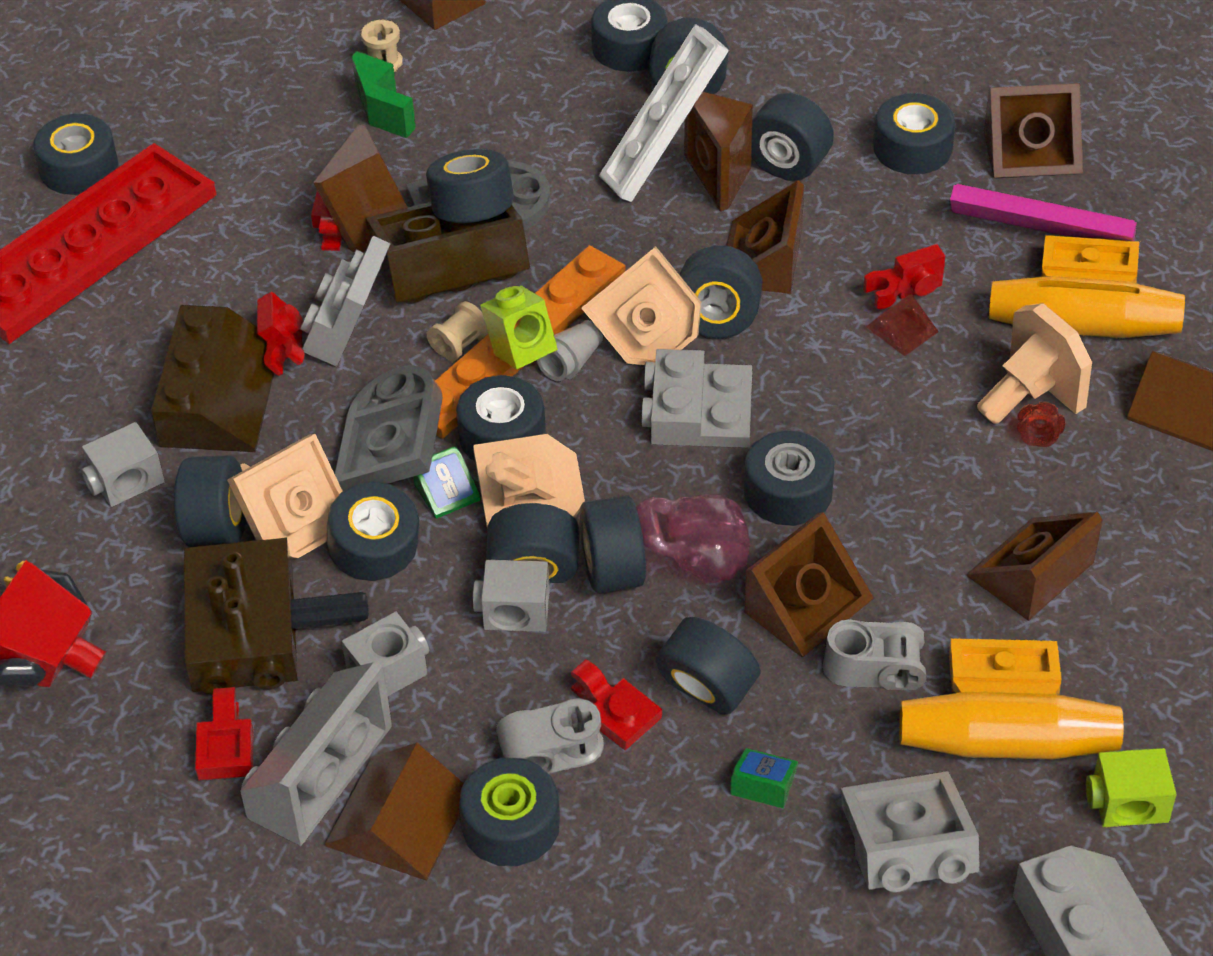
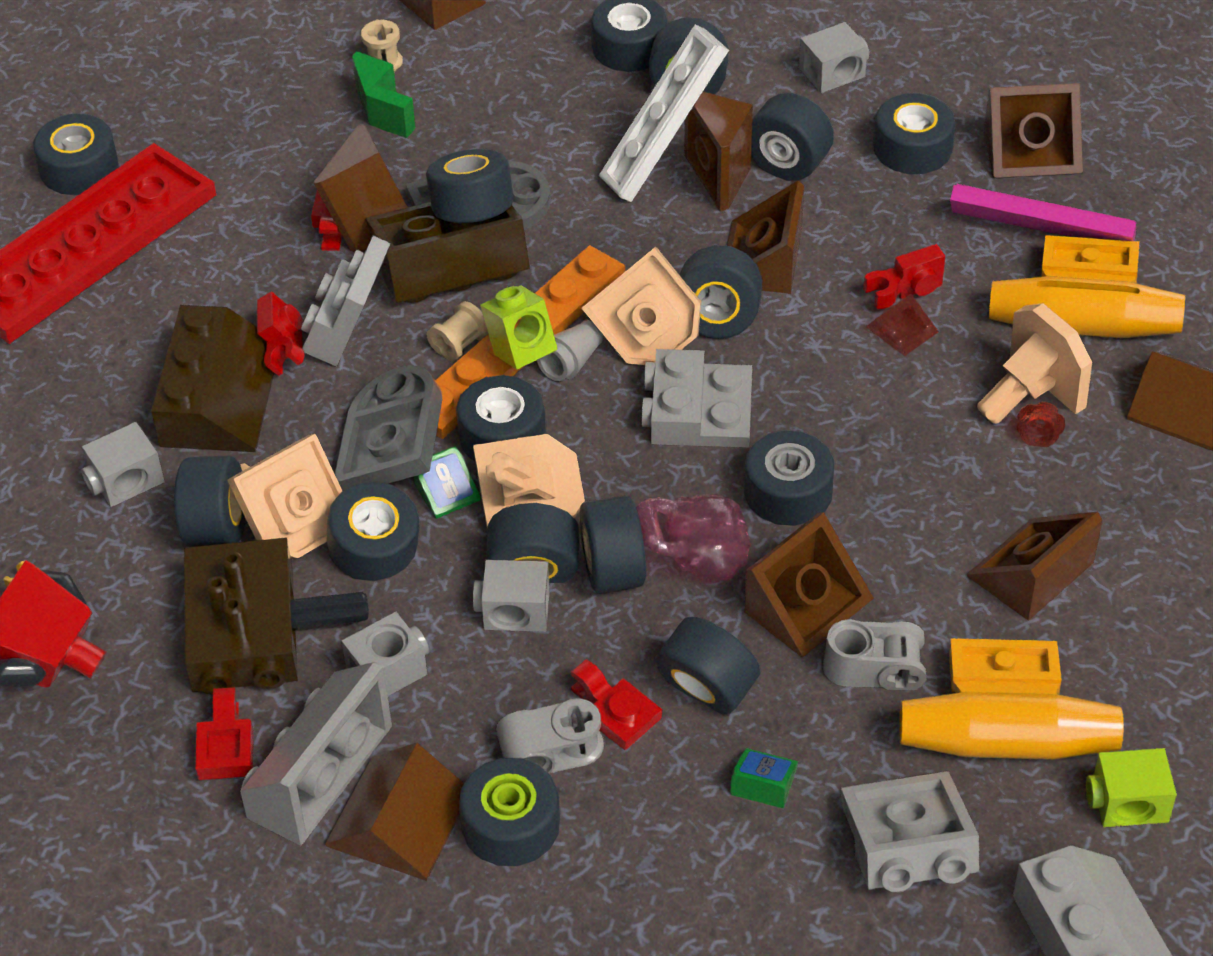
none -> light grey brick [799,22,869,93]

